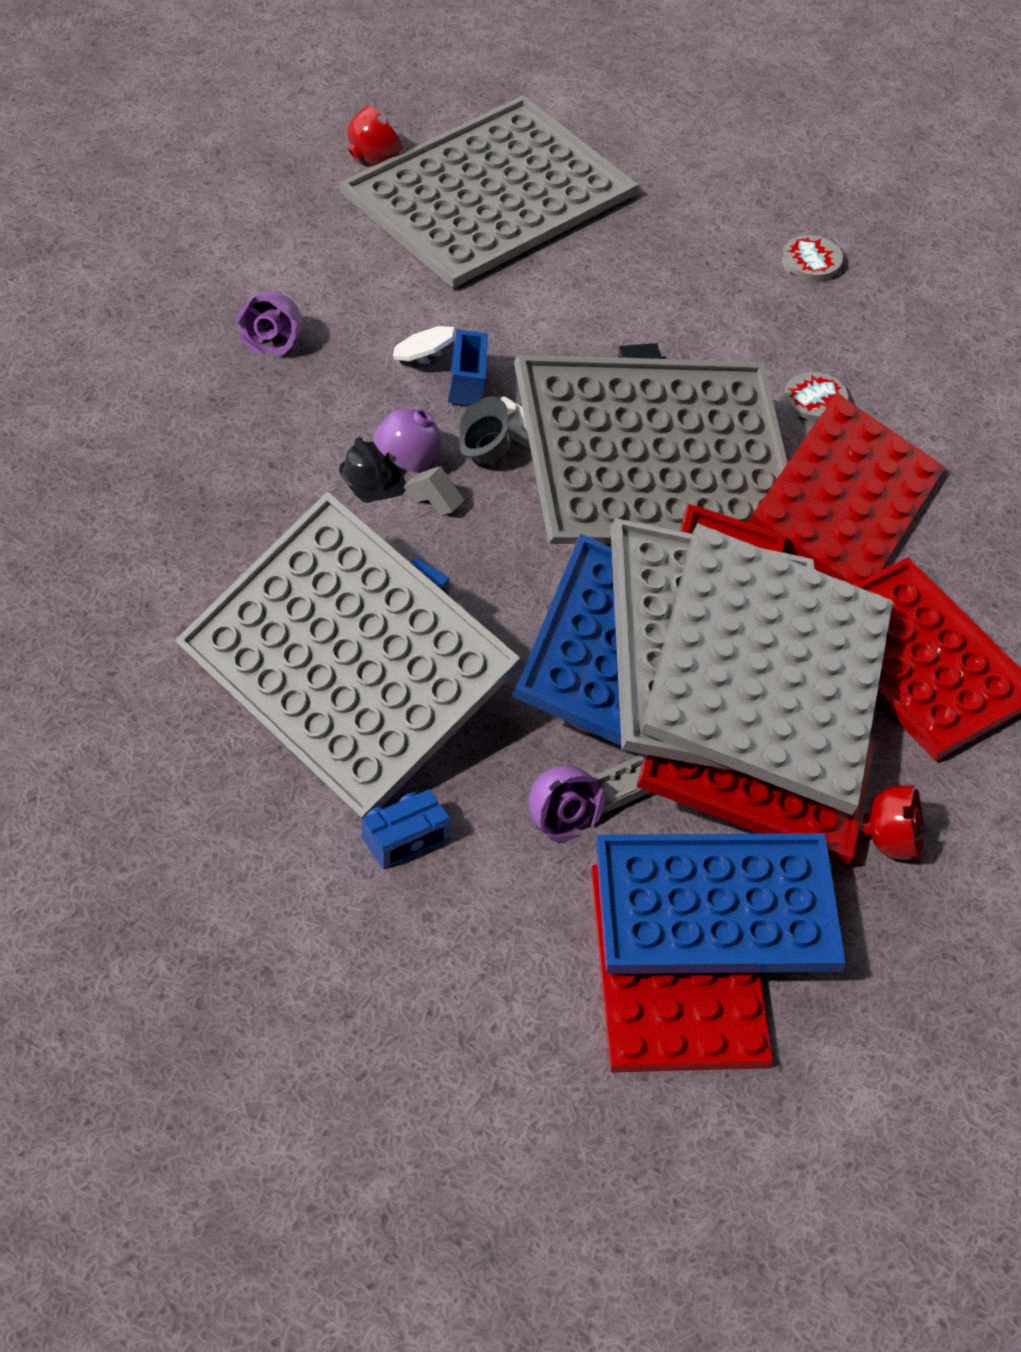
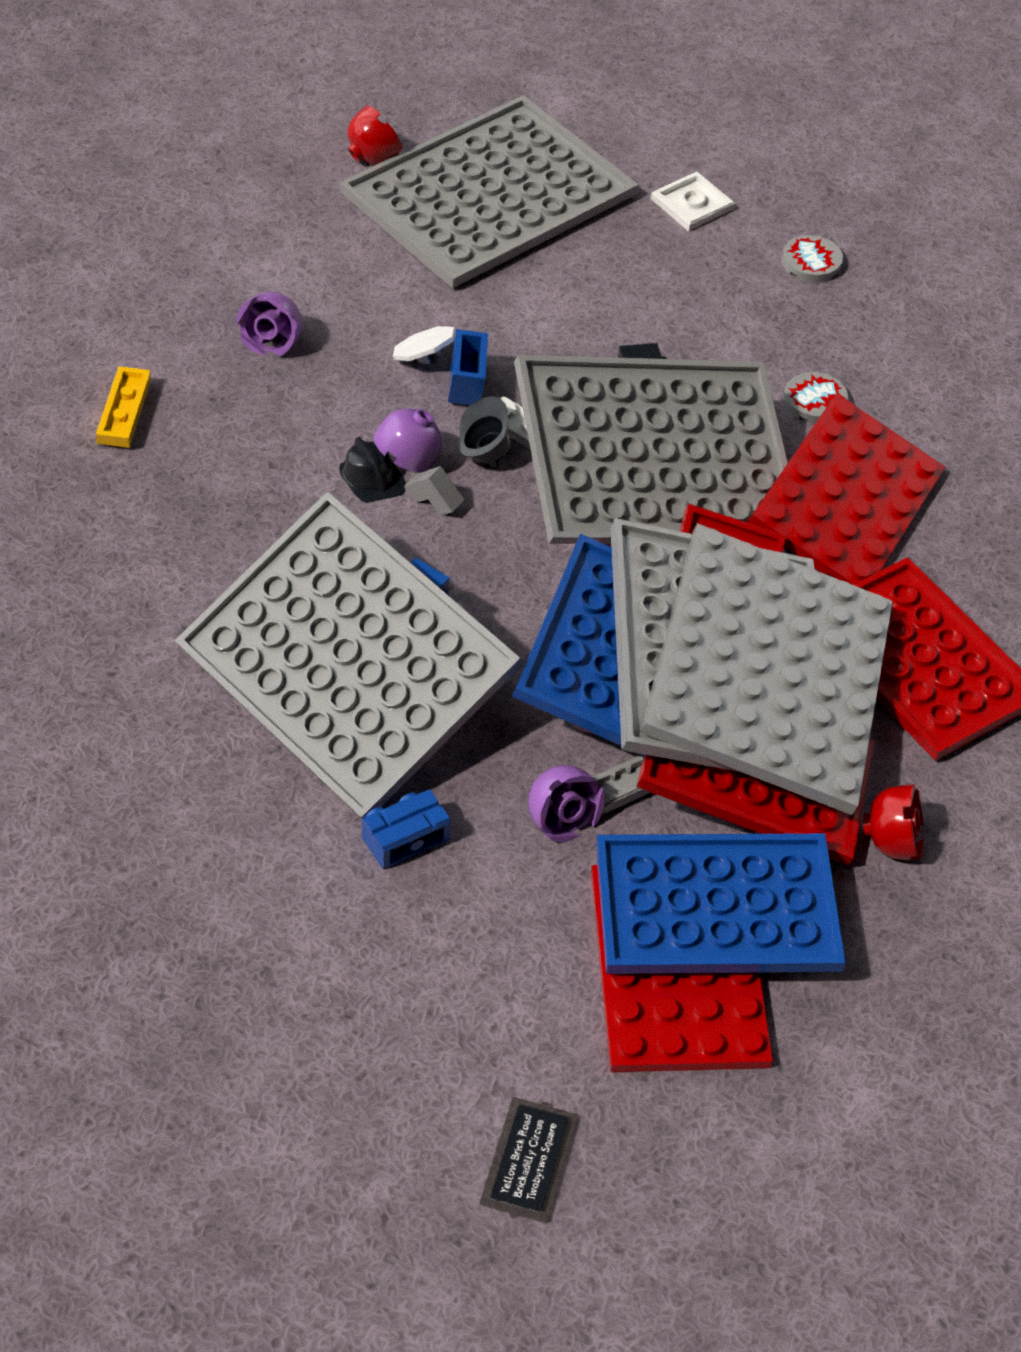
none -> yellow plate [96,366,152,448]
none -> piece [479,1097,578,1223]
none -> white tile [651,172,735,231]

